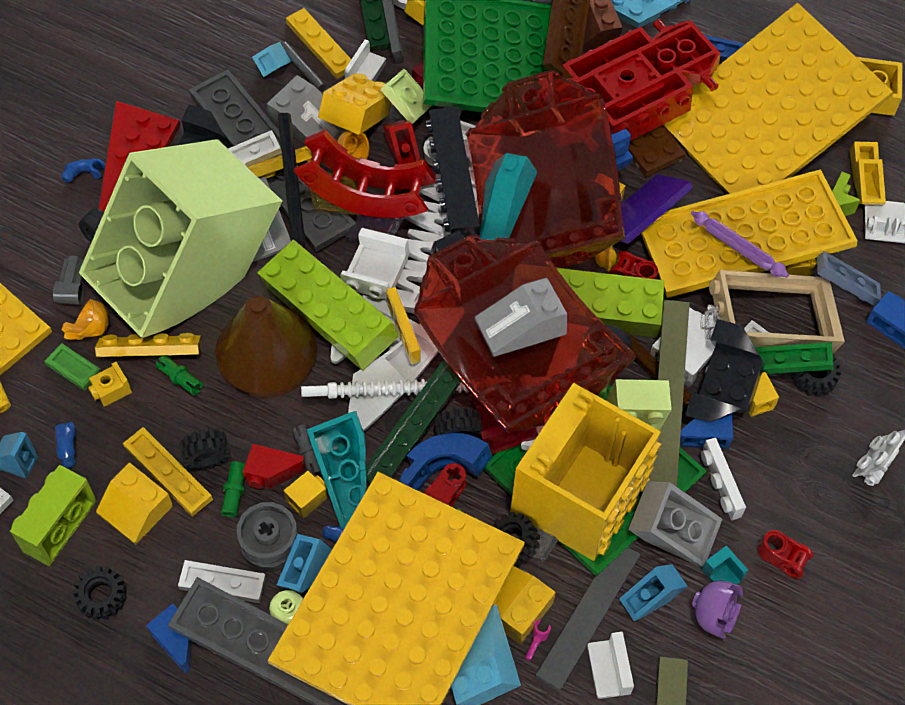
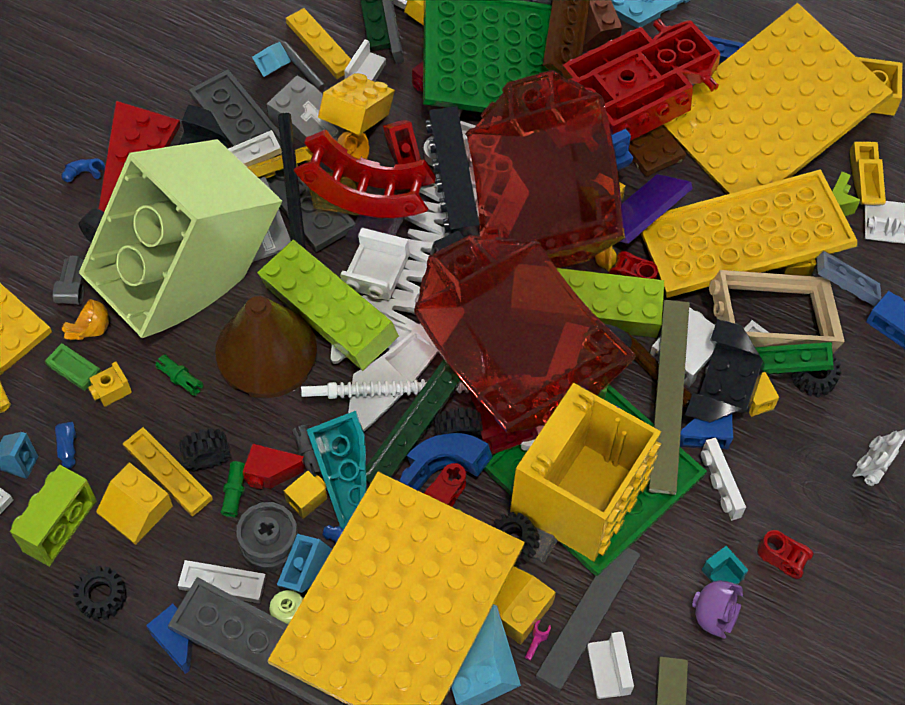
yellow plate [95,333,202,357] -> none
yellowish green tile [380,69,432,124] -> none
yellow tile [386,287,421,364] -> none
light grey slope [475,278,567,357] -> none
teal wedge [478,153,538,257] -> none
yellowish green brick [606,379,672,430] -> none
dark azure slope [619,564,688,622] -> none
light grey slope [628,481,722,567] -> none
medium lavender wheel [691,211,789,278] -> none
clear plate [700,305,719,340] -> none

